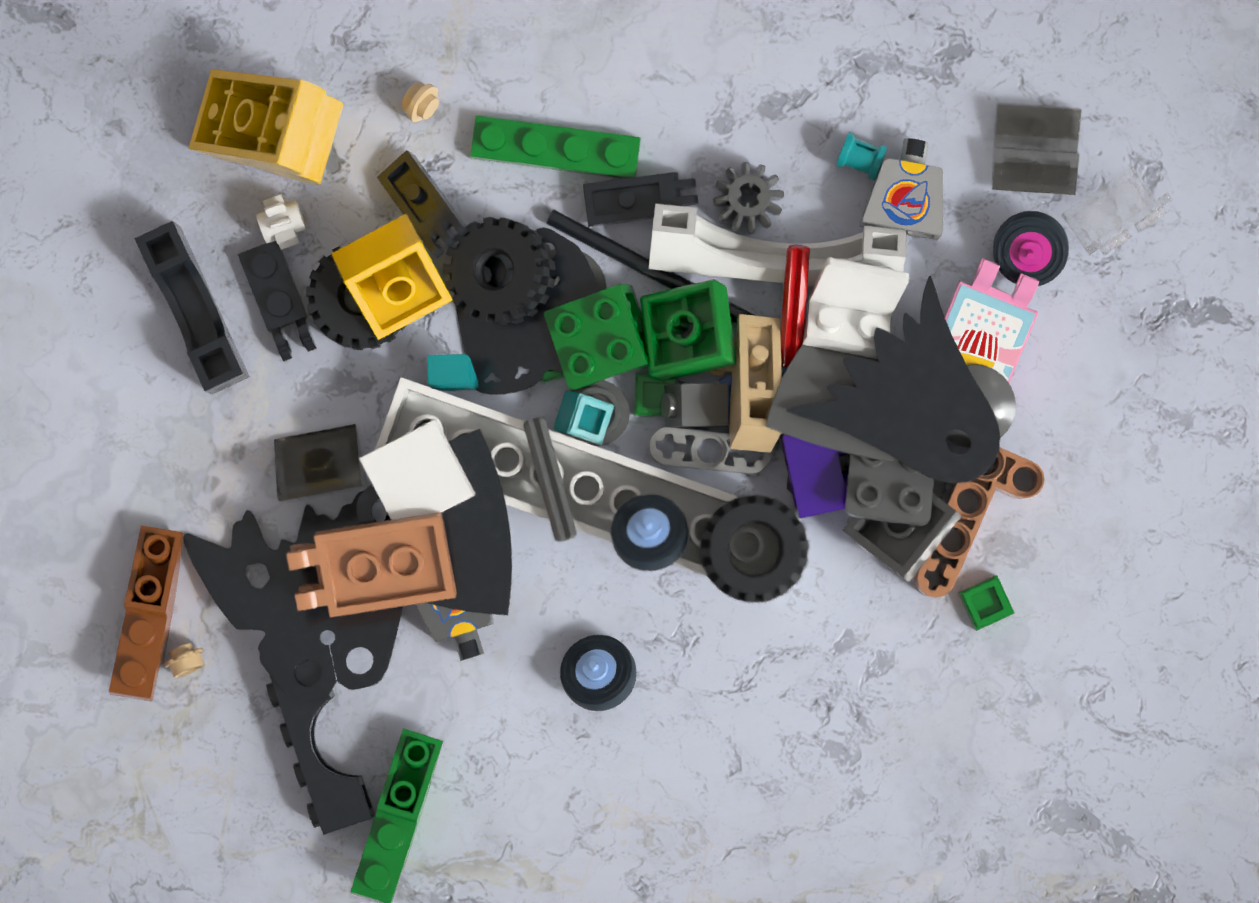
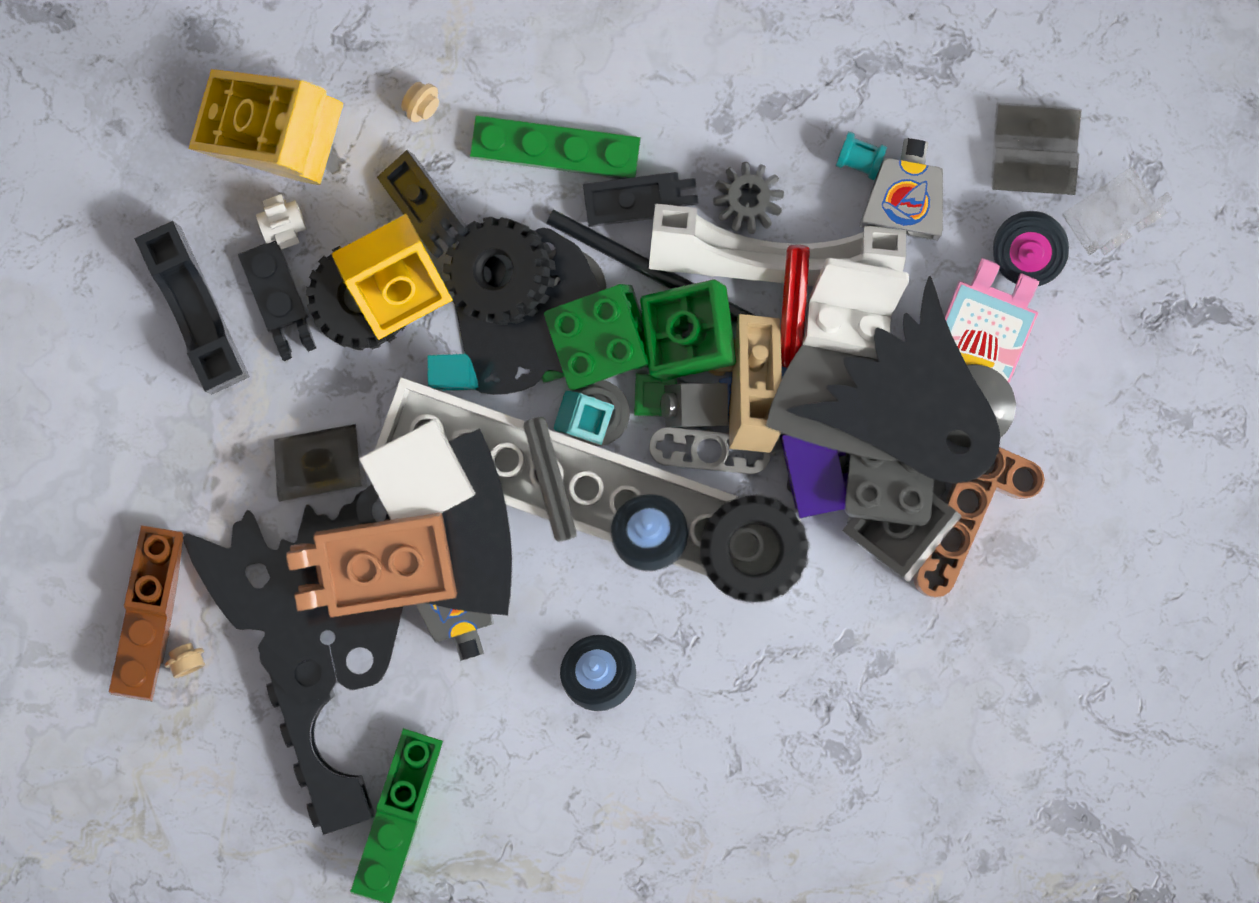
green tile [958,575,1015,631] -> none

